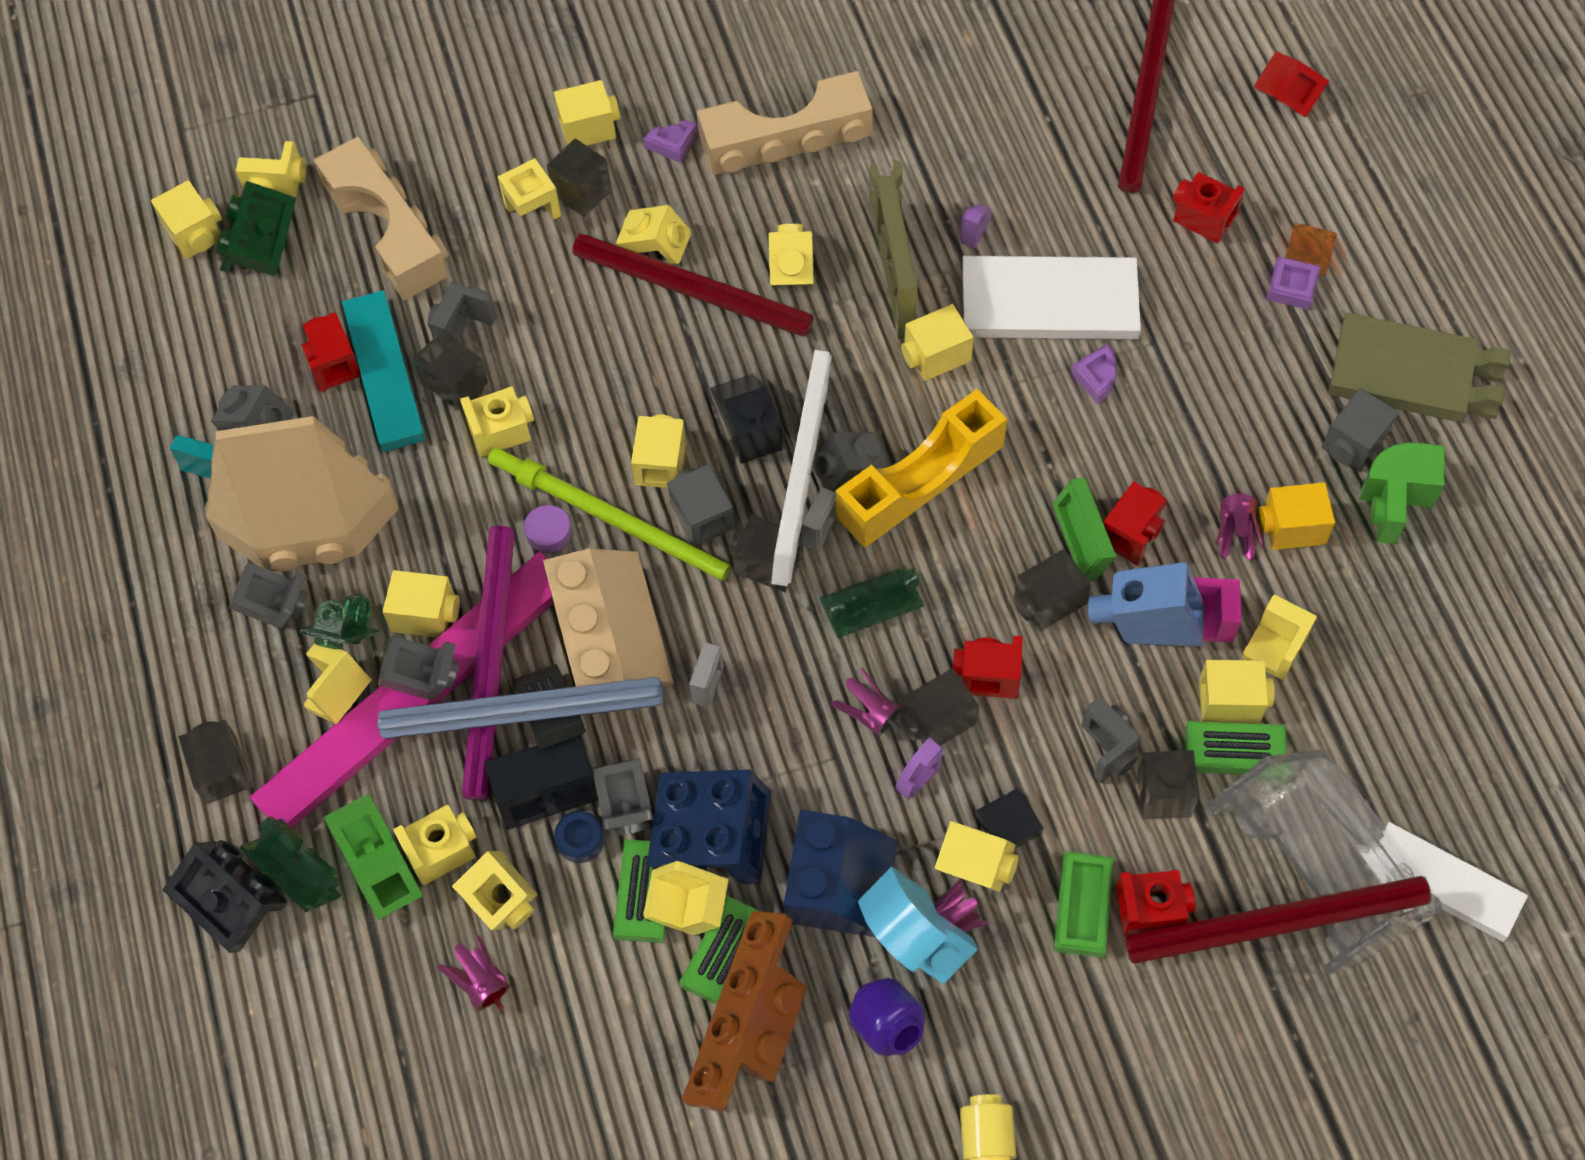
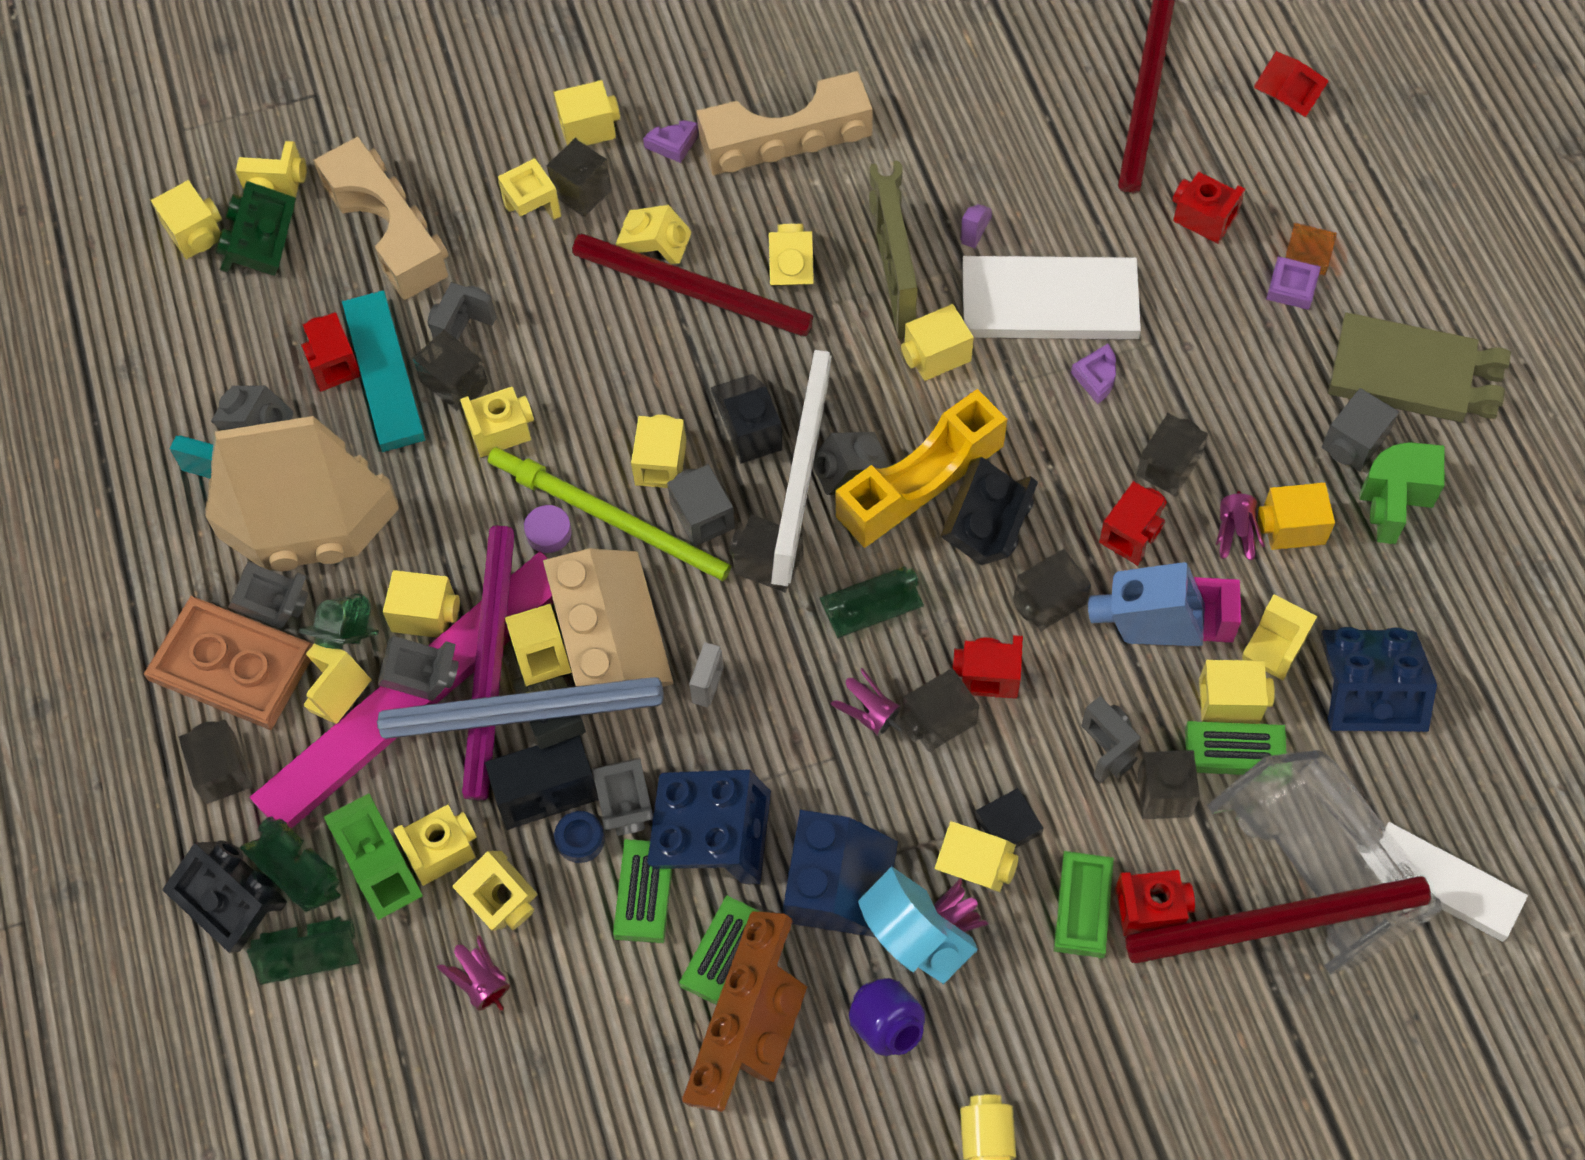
light yellow panel [644,861,729,936] -> none
light grey tile [802,487,836,551] -> none
medium lavender tile [895,737,942,799] -> none
bright green tile [1052,478,1116,582] -> none
none -> nougat tile [144,596,313,730]
none -> clear green hinge [247,916,360,985]
none -> light yellow brick [505,604,572,687]
none -> black bracket [940,457,1038,565]
none -> clear smoke brick [1136,413,1208,496]
none -> dark blue bracket [1320,627,1437,732]

